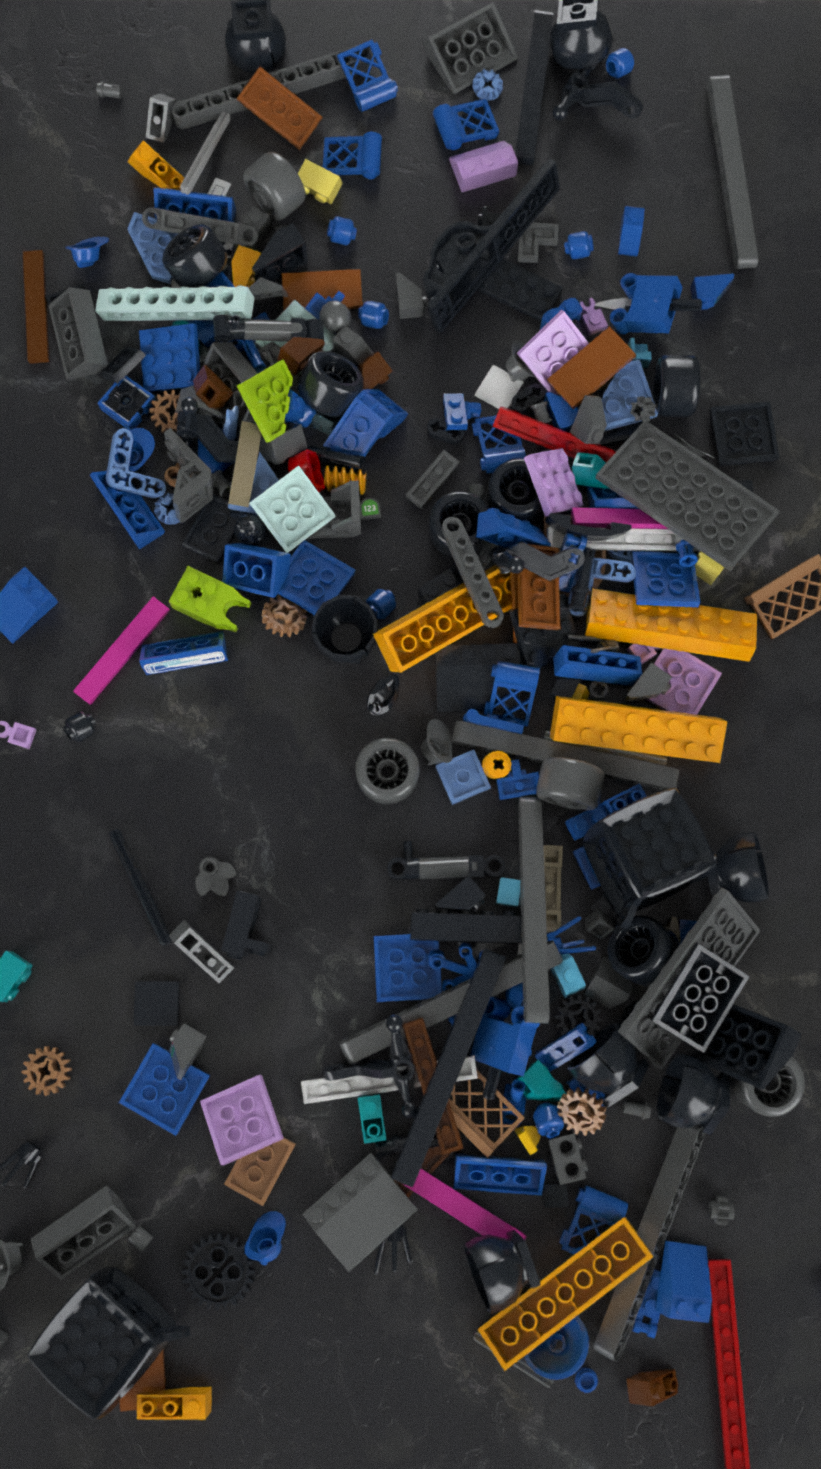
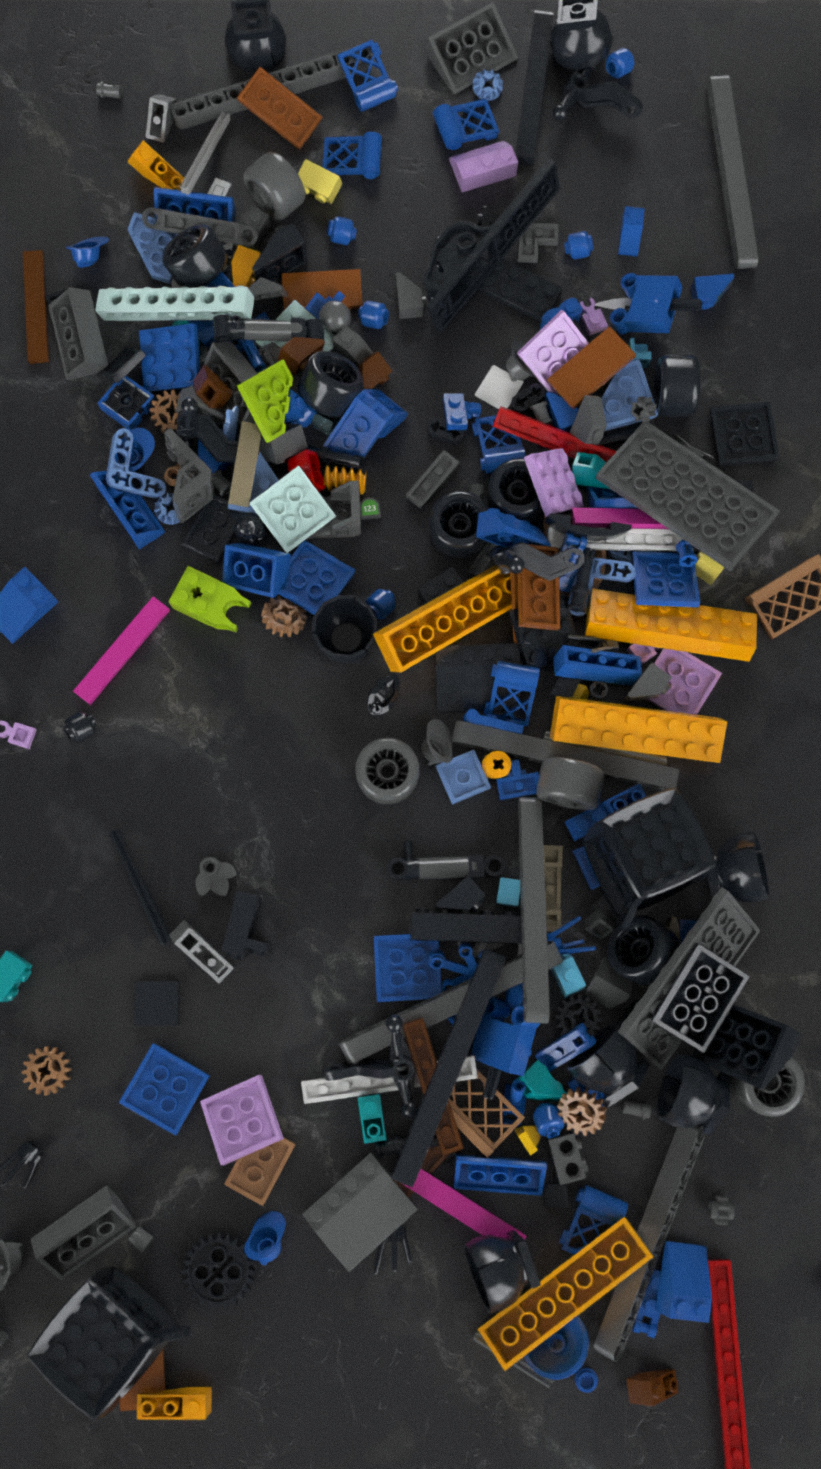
blue slope [139,631,228,675] -> none
dark grey slope [169,1024,207,1080] -> none
dark grey plate [441,517,504,628] -> none

